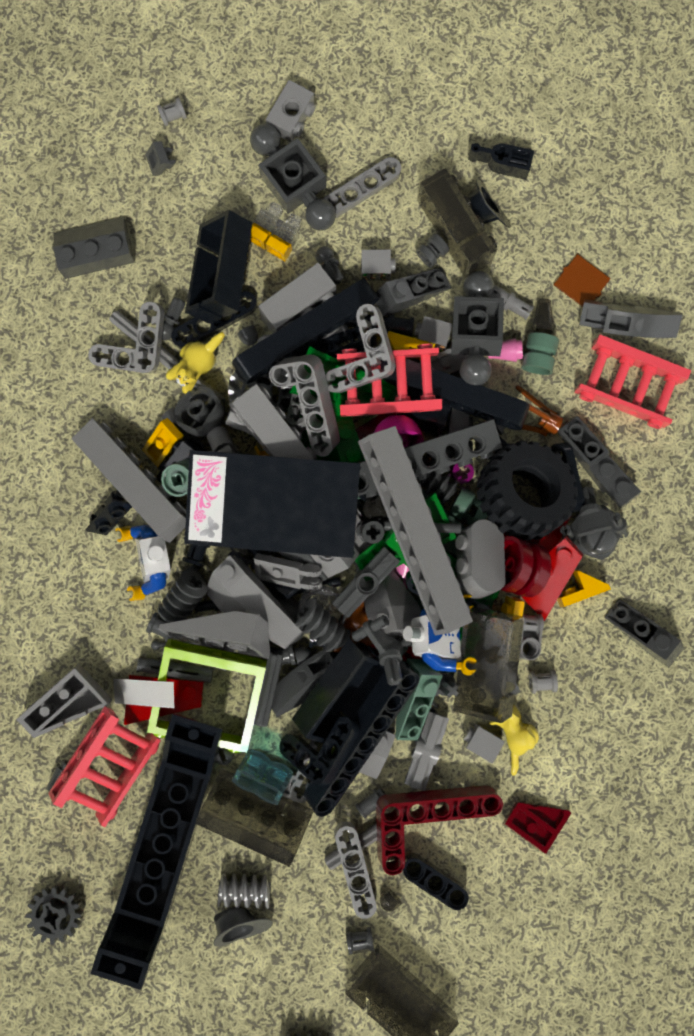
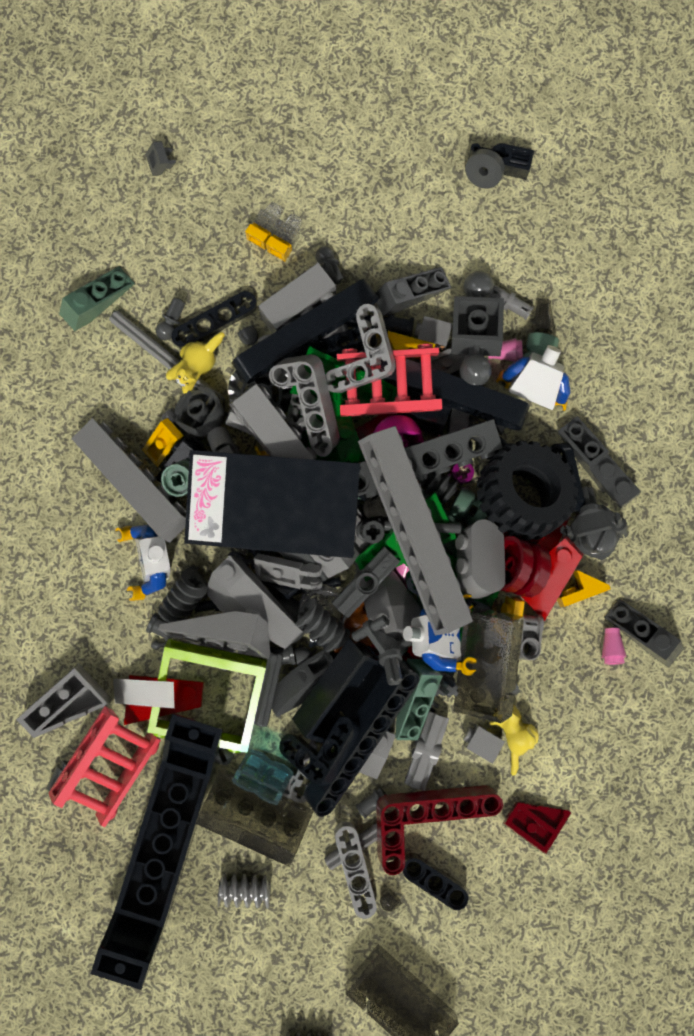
dark grey gear [25,885,84,945] -> none
dark grey slope [53,217,135,279] -> none
black hinge [85,490,132,535] -> none
light grey beam [88,302,165,373] -> none
dark grey pin [137,656,214,683] -> none
light grey bush [157,97,187,127] -> none
black bush [182,544,210,567] -> none
black piece [185,210,252,323] -> none
dark grey piece [213,907,273,947] -> none
dark grey brick [250,124,336,231] -> none
light grey brick [266,80,316,142] -> none
light grey beam [323,157,401,218] -> none
dark grey bush [346,927,374,955] -> none
light grey brick [361,249,396,281] -> none
dark grey wheel [416,233,449,268] -> none
clear smoke piece [417,168,497,279] -> none
black piece [462,179,511,228] -> none
dark orange plant [516,385,563,437] -> none
light grey bush [529,670,558,694] -> none
dark orange piece [554,254,611,307] -> none
coral fence [574,334,691,429] -> none
dark grey slope [579,299,683,338] -> none
none -> sand green slope [59,266,135,331]
none -> dark grey piece [465,149,505,189]
none -> white torso [496,345,571,411]
none -> bright pink cone [601,628,627,665]

